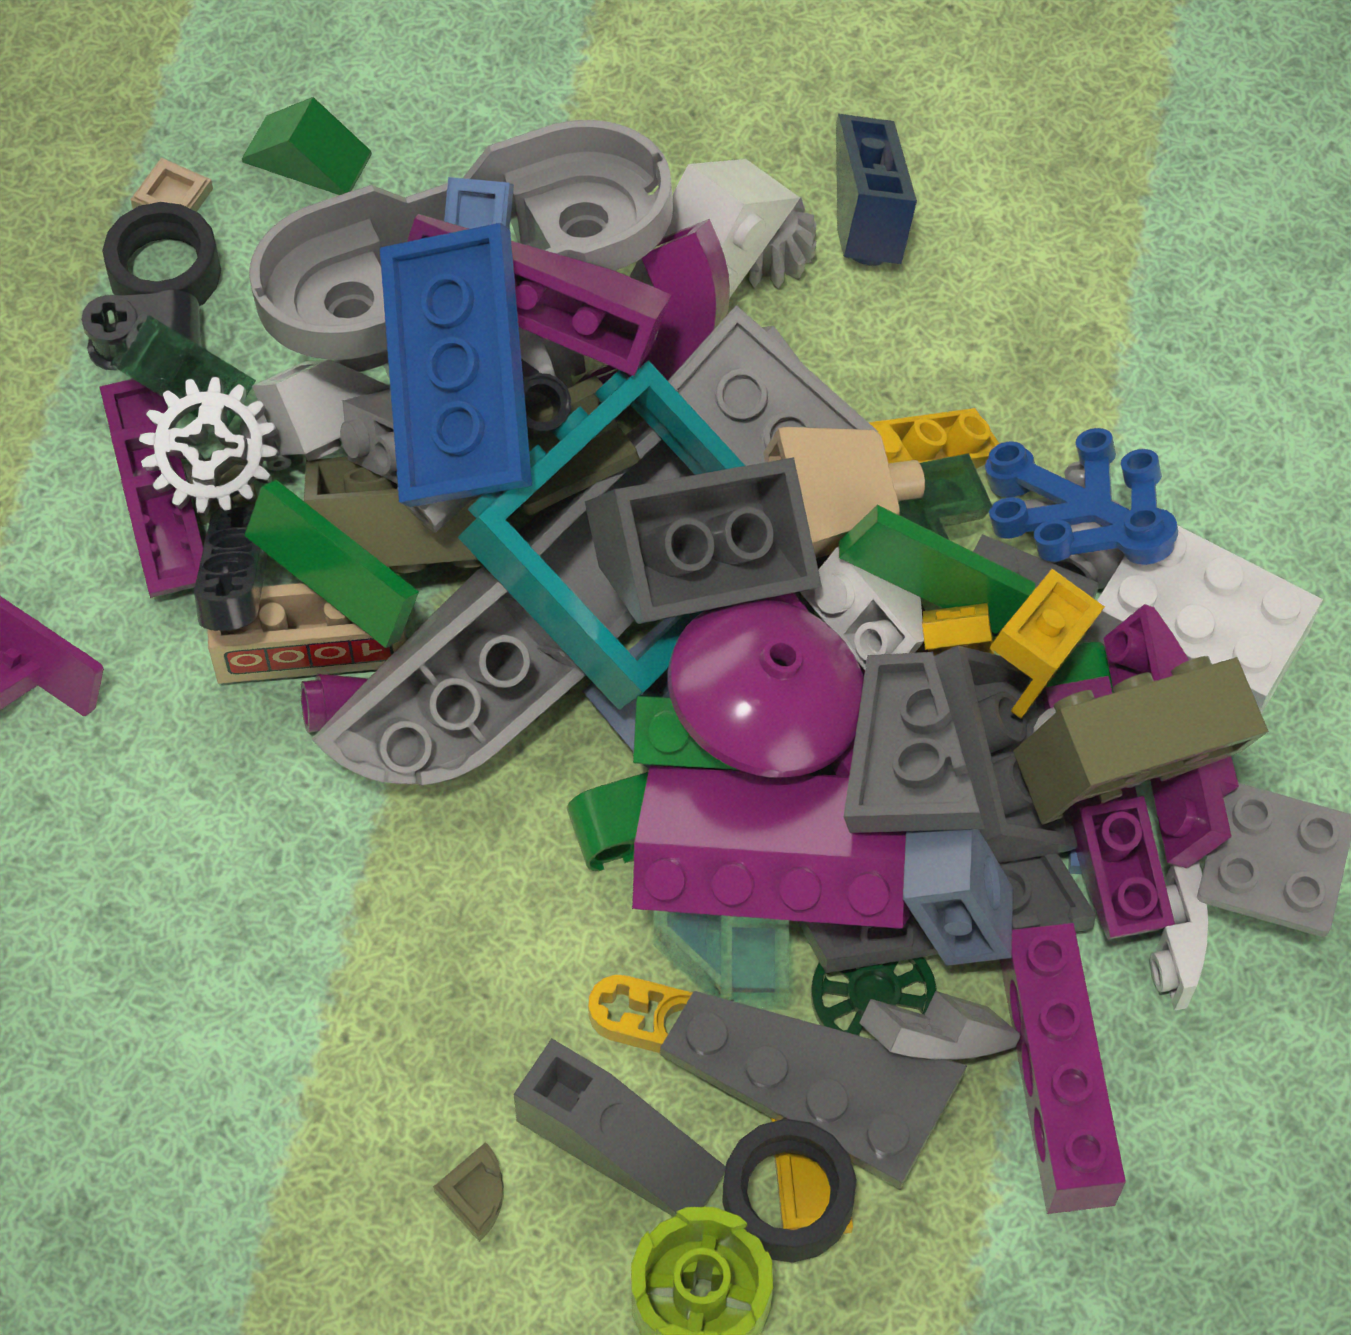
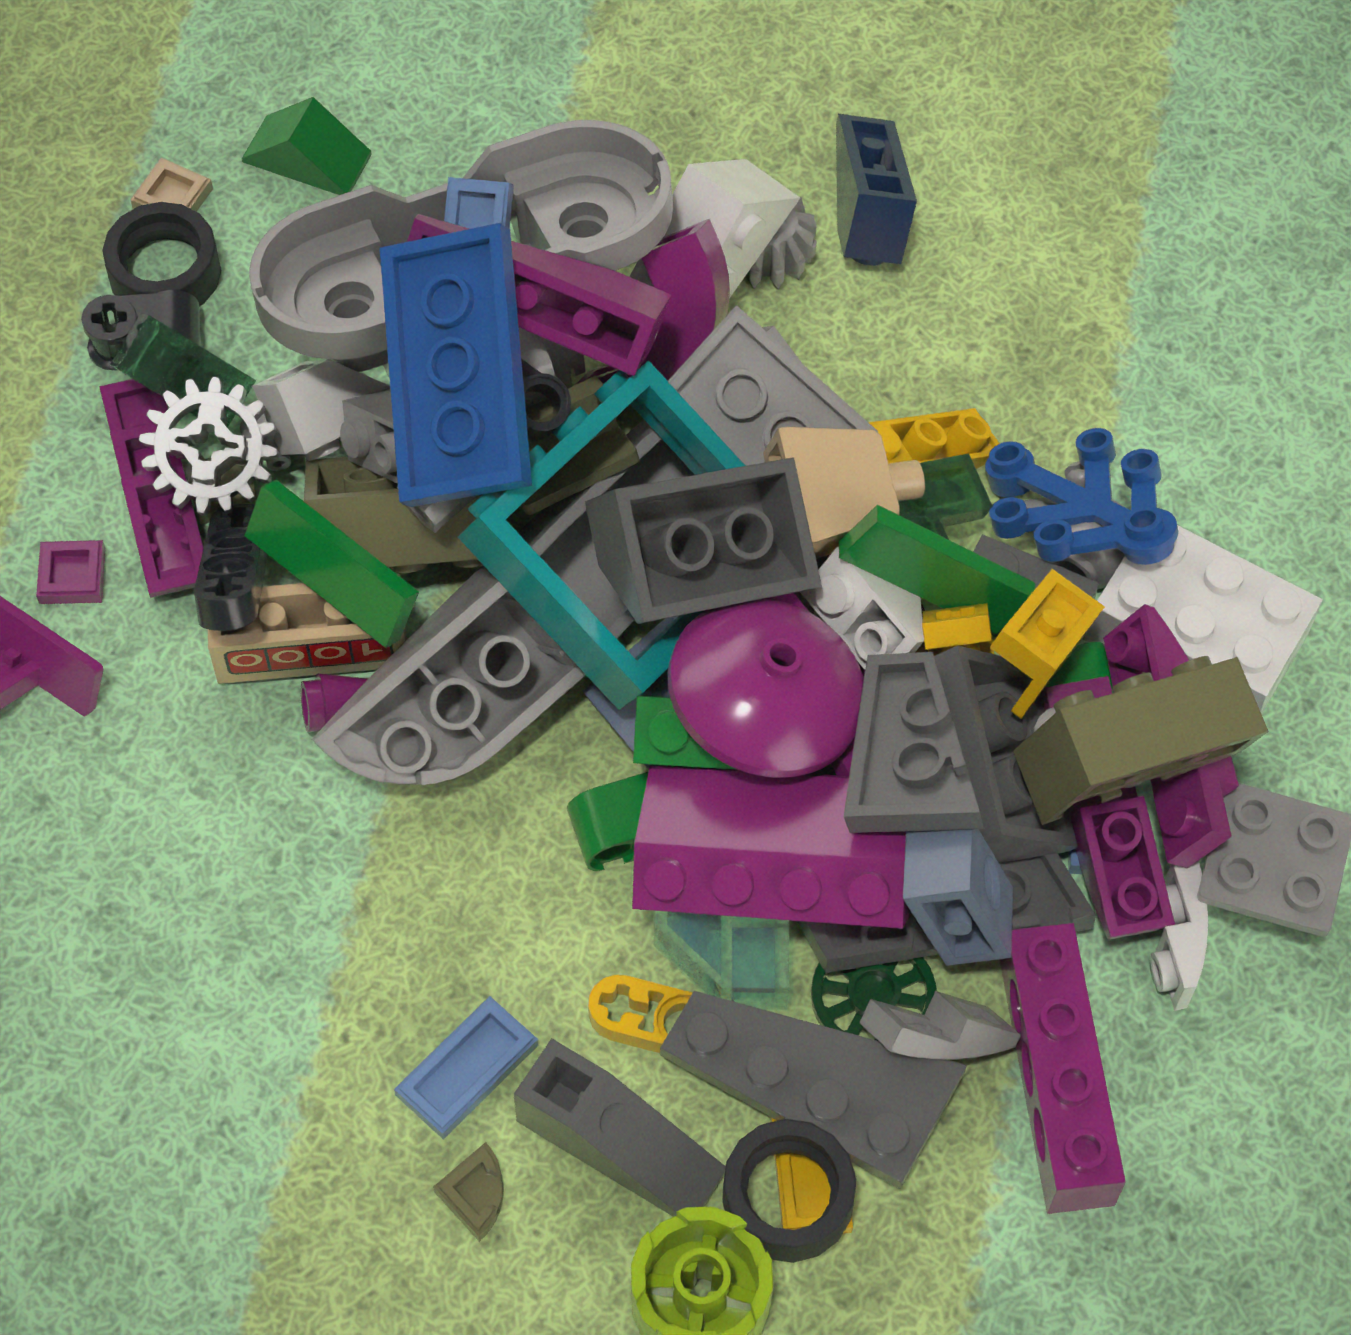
none -> magenta tile [36,540,105,604]
none -> medium blue tile [394,996,539,1140]

